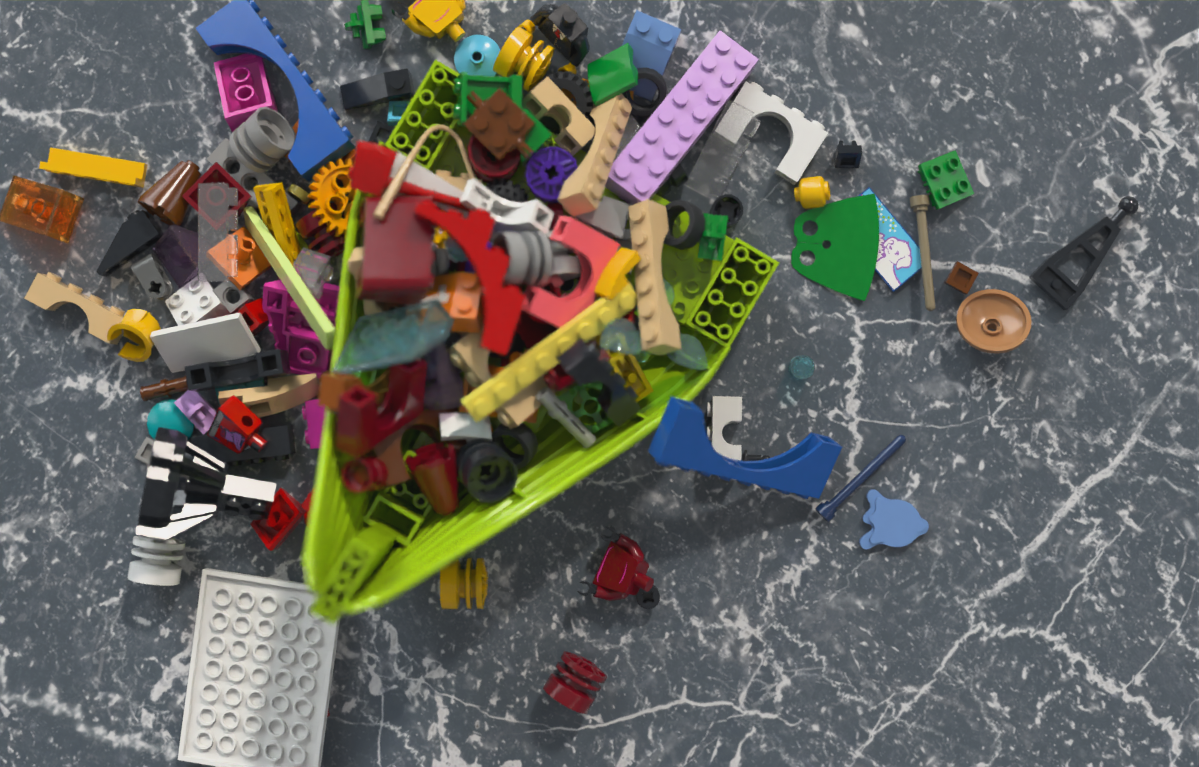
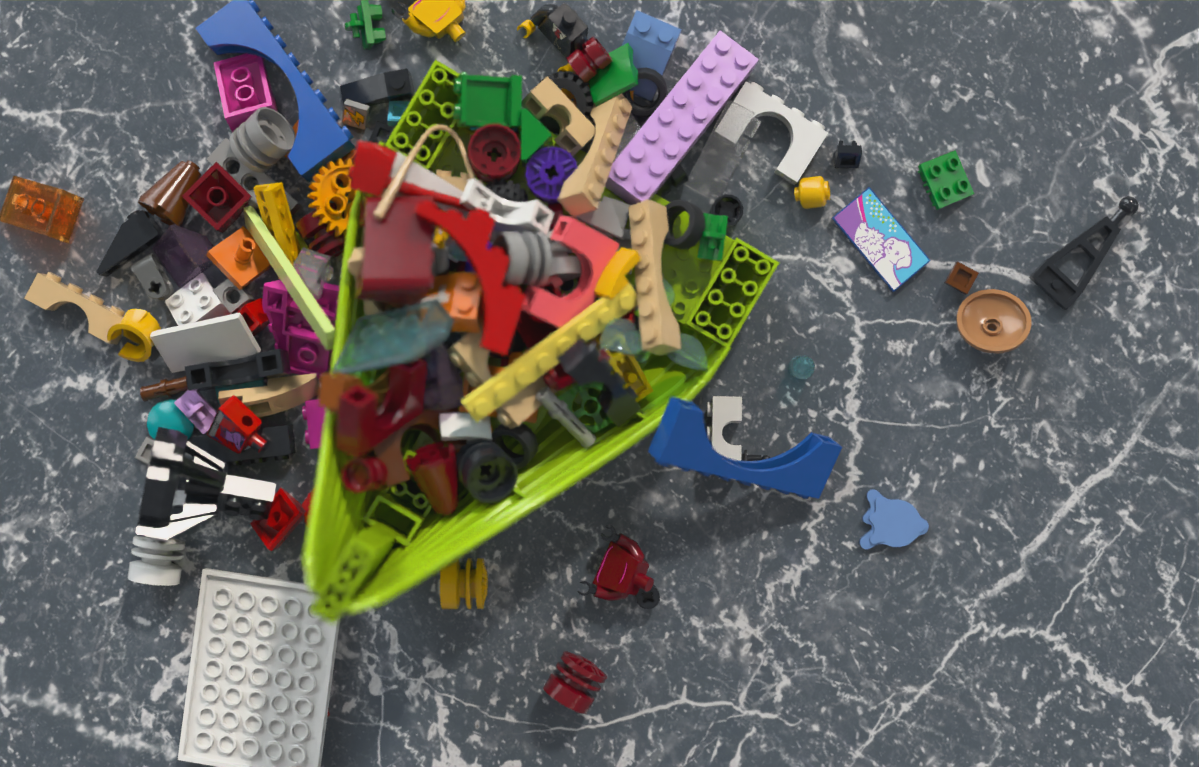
yellow fence [39,148,148,188] -> none
clear windscreen [198,183,238,282] -> none
light yellow tile [287,183,311,205] -> none
medium azure dish [454,35,500,76] -> none
reddish brown plate [464,88,536,161] -> none
yellow wheel [493,27,555,93] -> none
green piece [791,194,879,301] -> none
dark blue piece [815,435,906,522] -> none
dark tan piece [910,195,935,311] -> none
none -> light grey tile [342,99,370,130]
none -> dark red wheel [567,36,613,83]

